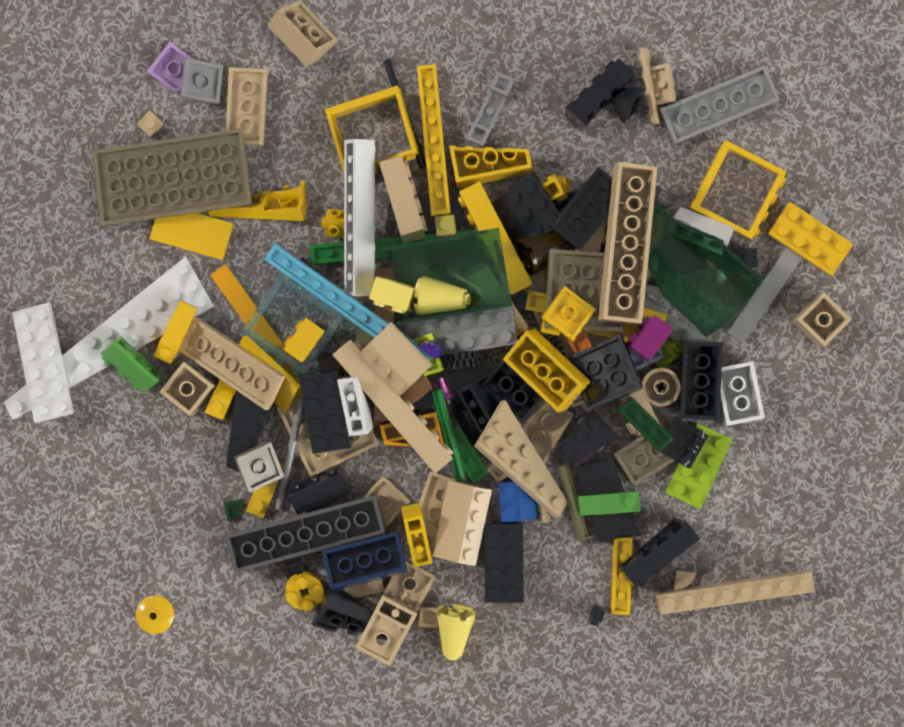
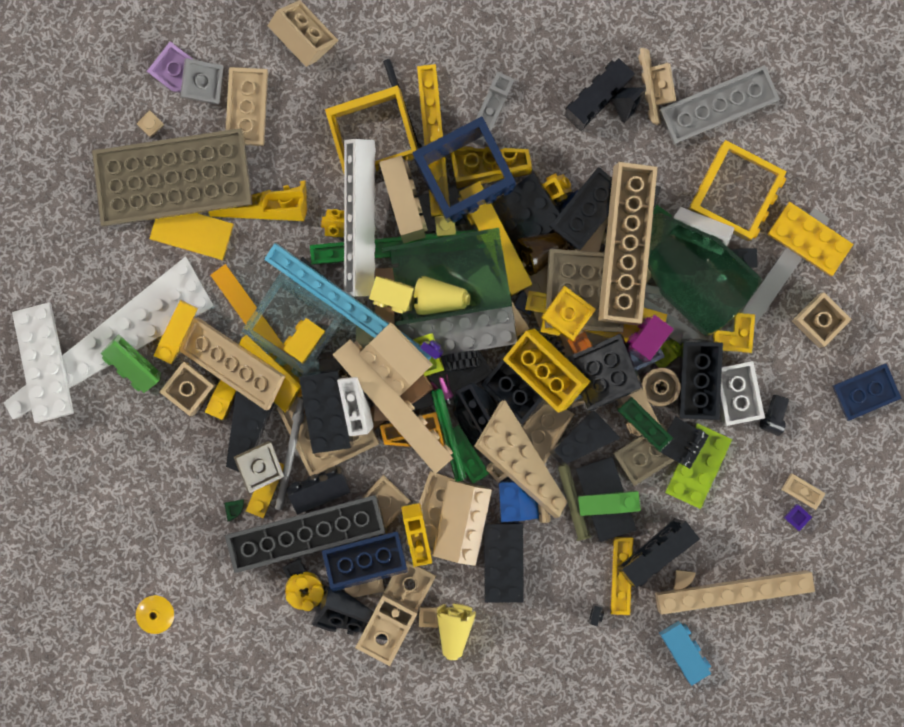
none -> dark blue windscreen [412,116,516,223]
none -> dark azure brick [659,621,711,686]
none -> yellow plate [713,313,755,353]
none -> black piece [759,395,789,436]
none -> tan plate [781,474,826,510]
none -> dark purple plate [784,504,812,531]
none -> dark blue plate [832,363,902,421]

